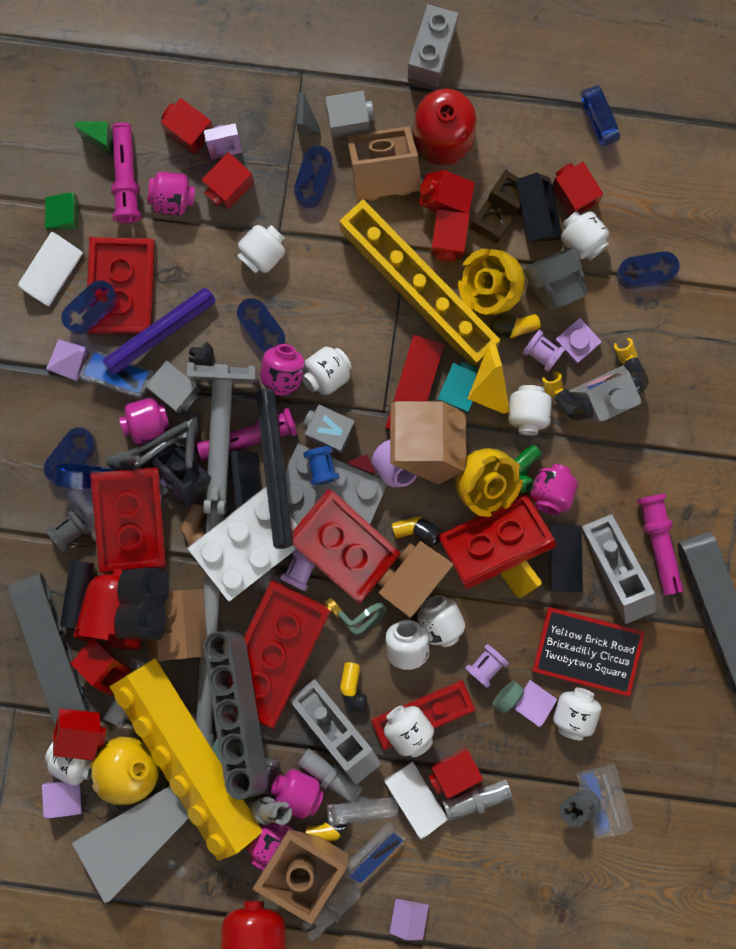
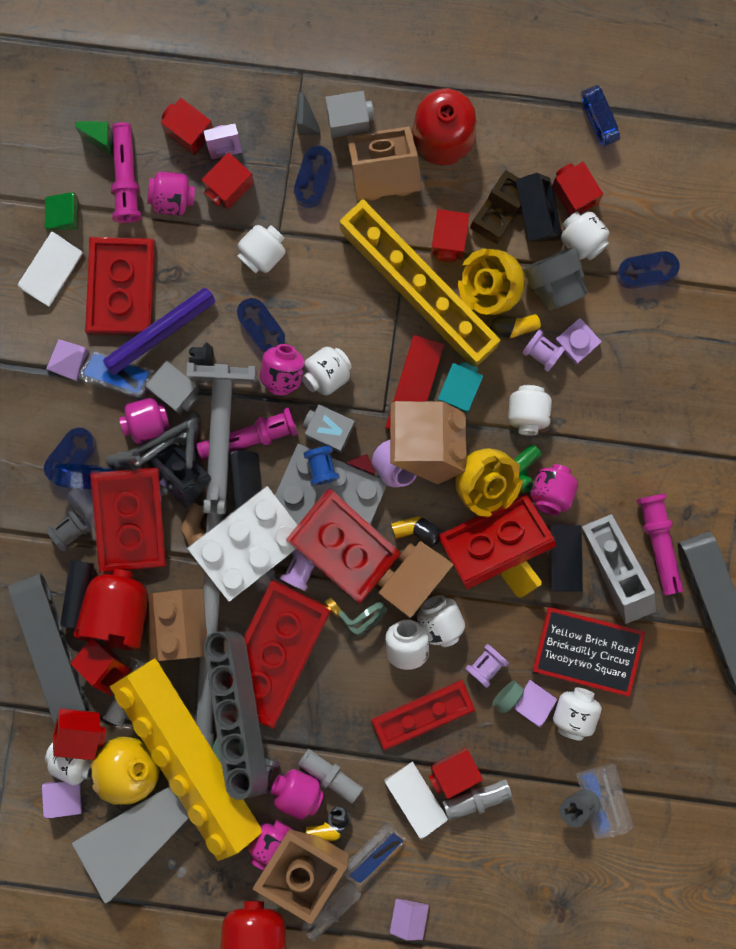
clear blue beam [61,280,118,335] -> none
black brick [114,567,169,641] -> none
light grey pin [243,797,292,825] -> none
black axle [256,389,293,549] -> none
light grey slope [289,679,382,785] -> none
clear pin [327,796,398,826] -> none
yellow arm [340,662,367,712] -> none
white head [384,705,434,758] -> none
light grey brick [407,4,458,87] -> none
red brick [419,170,475,213] -> none
yellow slope [467,344,510,414] -> none
torso [542,338,649,423] -> none

